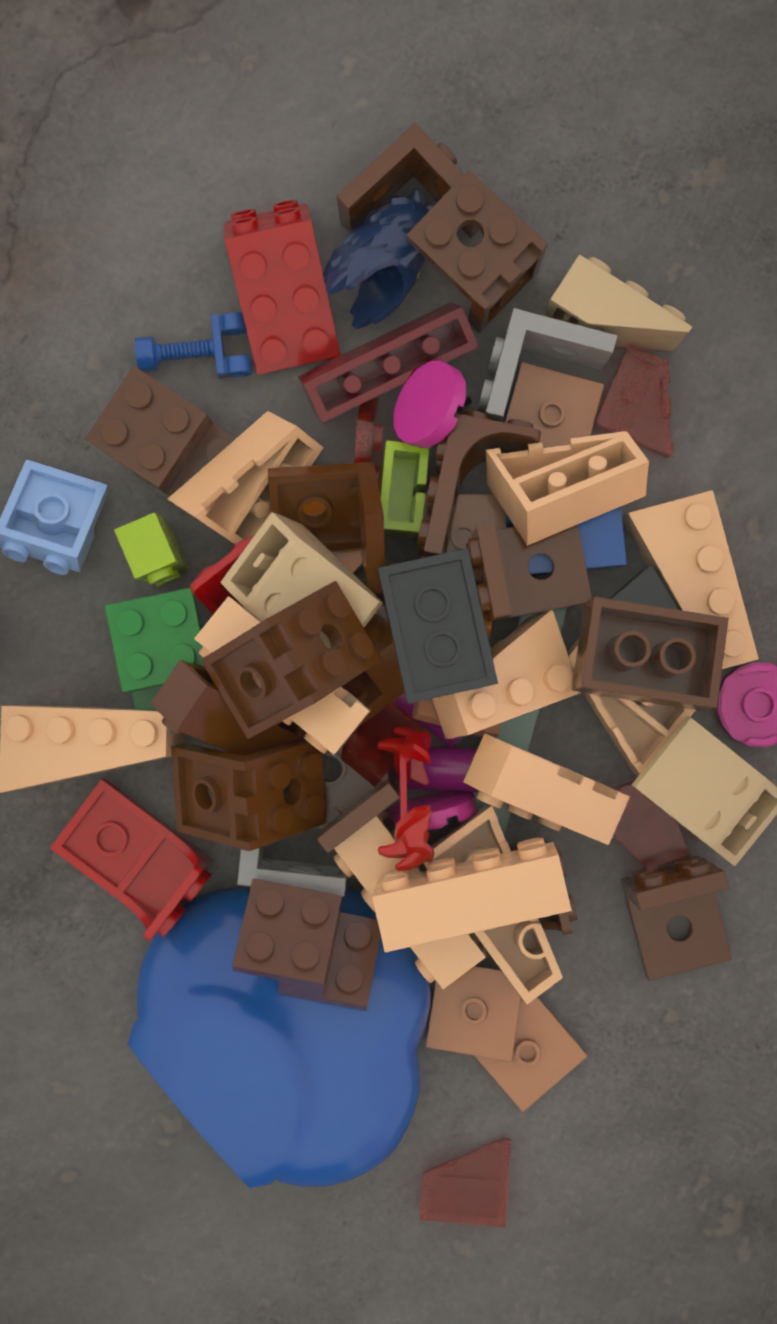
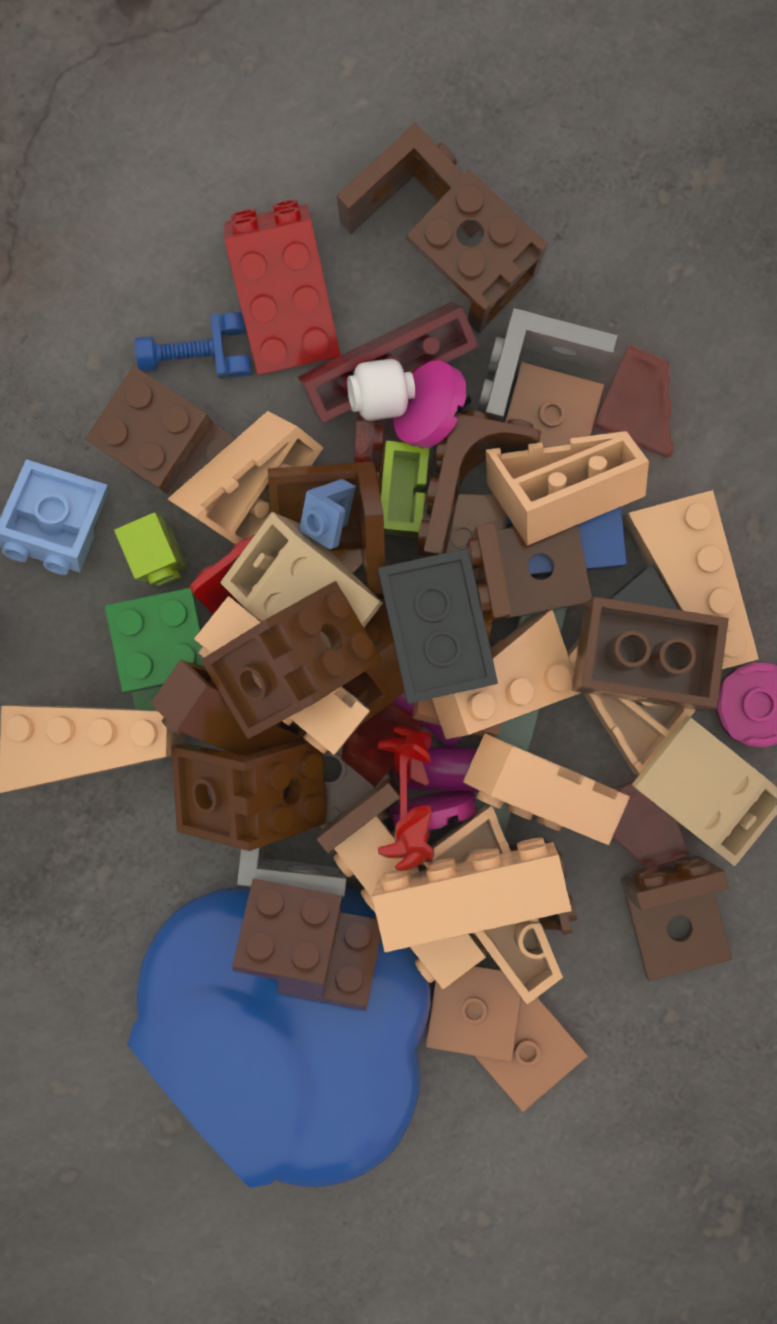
red bracket [50,778,213,942] -> none
dark blue head [323,189,434,329] -> none
clear red wing [419,1138,511,1227] -> none
tan slope [544,254,692,351] -> none
none -> medium blue bracket [299,479,356,549]
none -> white head [347,359,415,421]

